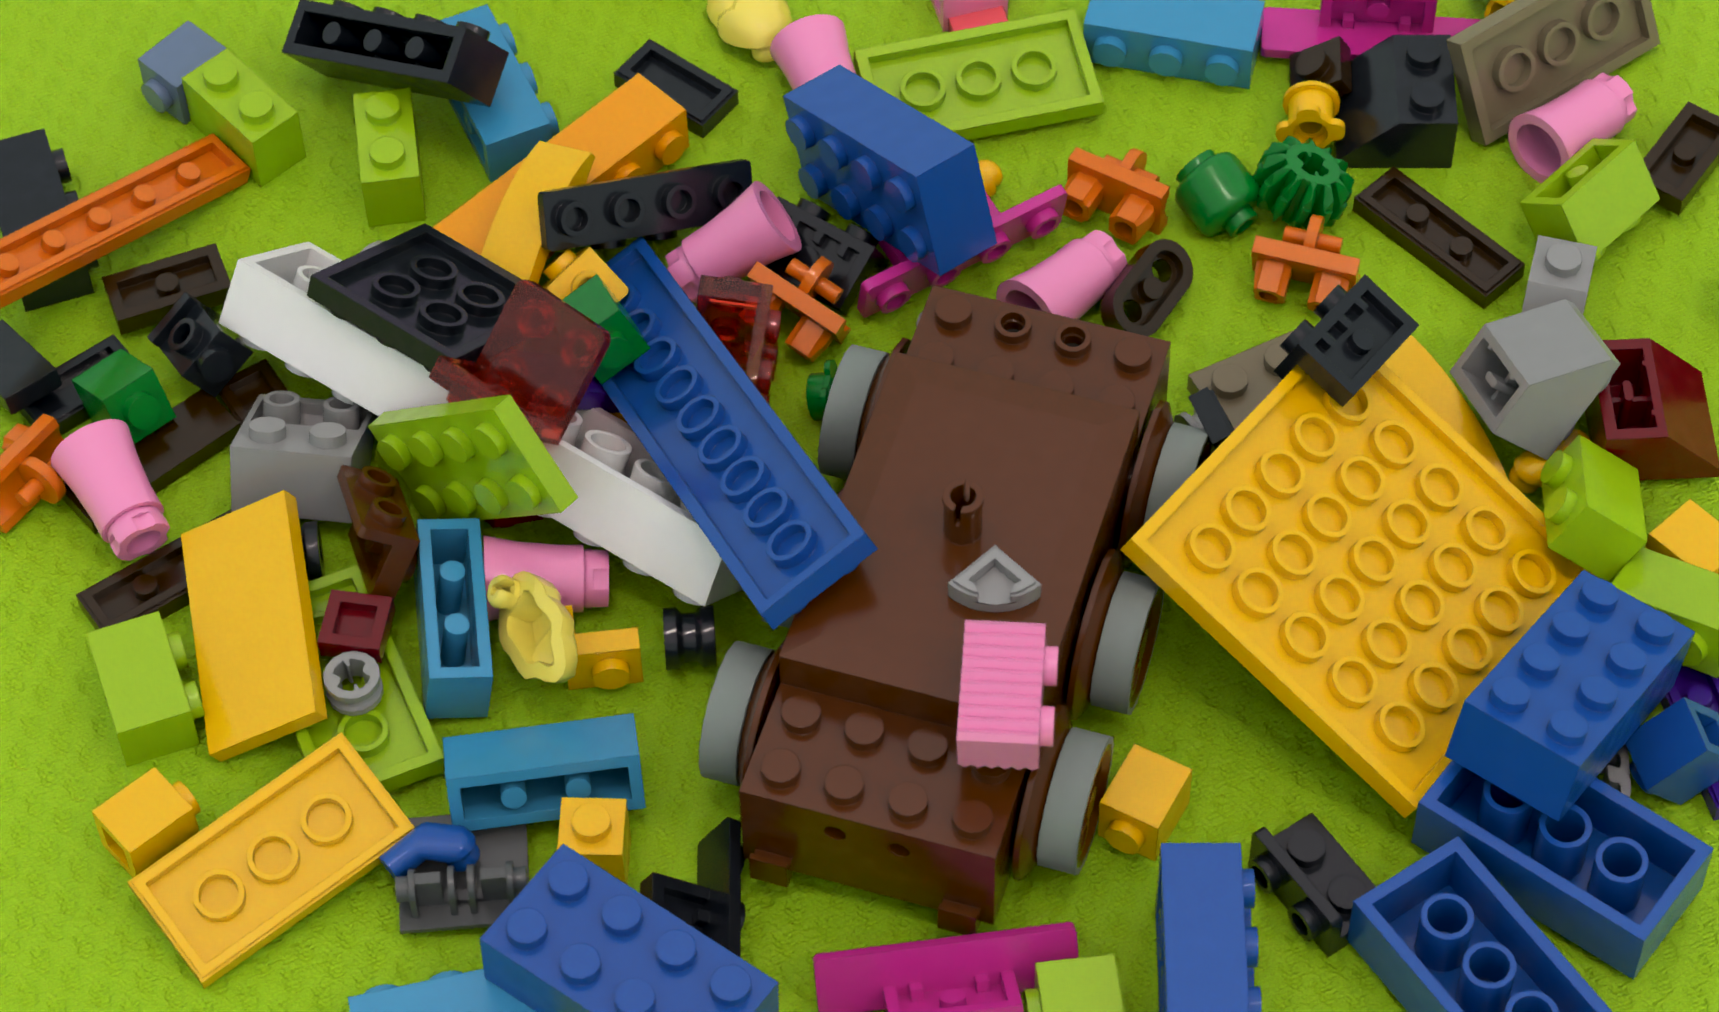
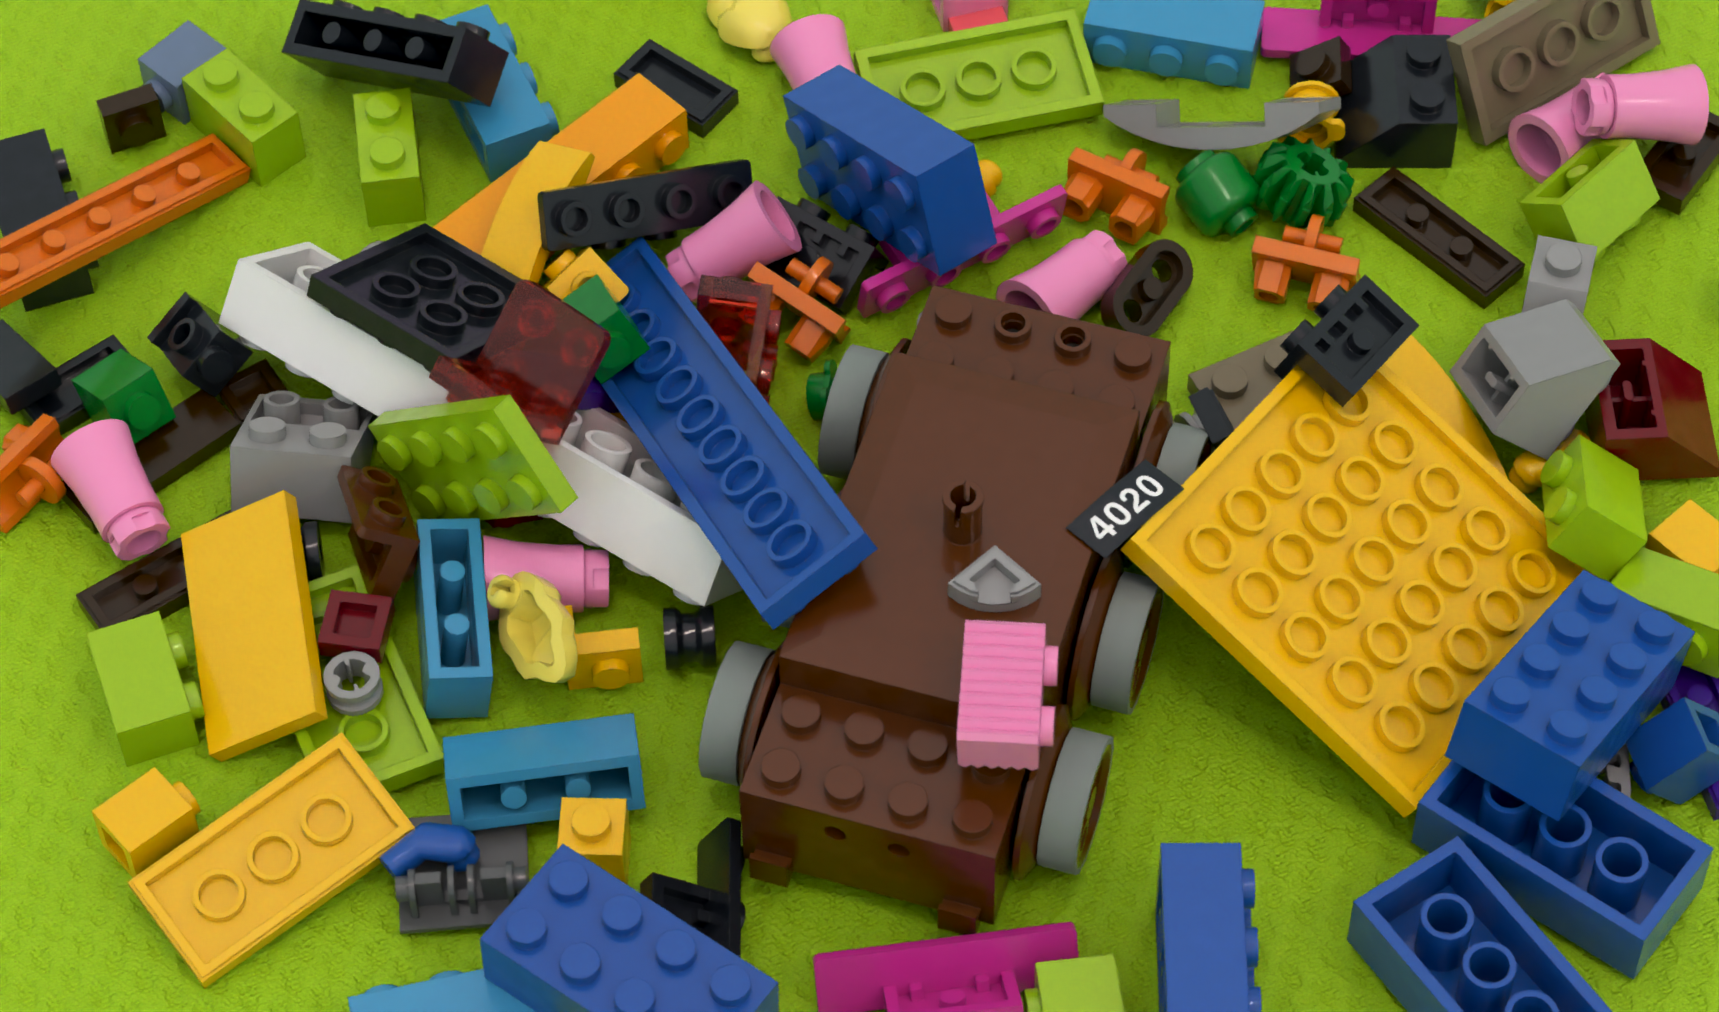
dark brown plate [102,243,231,335] -> none
yellow brick [1098,743,1192,861] -> none
black bracket [1248,813,1376,957] -> none
none -> dark brown plate [96,83,166,154]
none -> black sticker [1066,459,1184,559]
none -> light grey slope [1103,97,1341,150]
none -> bright pink plant [1571,64,1709,146]

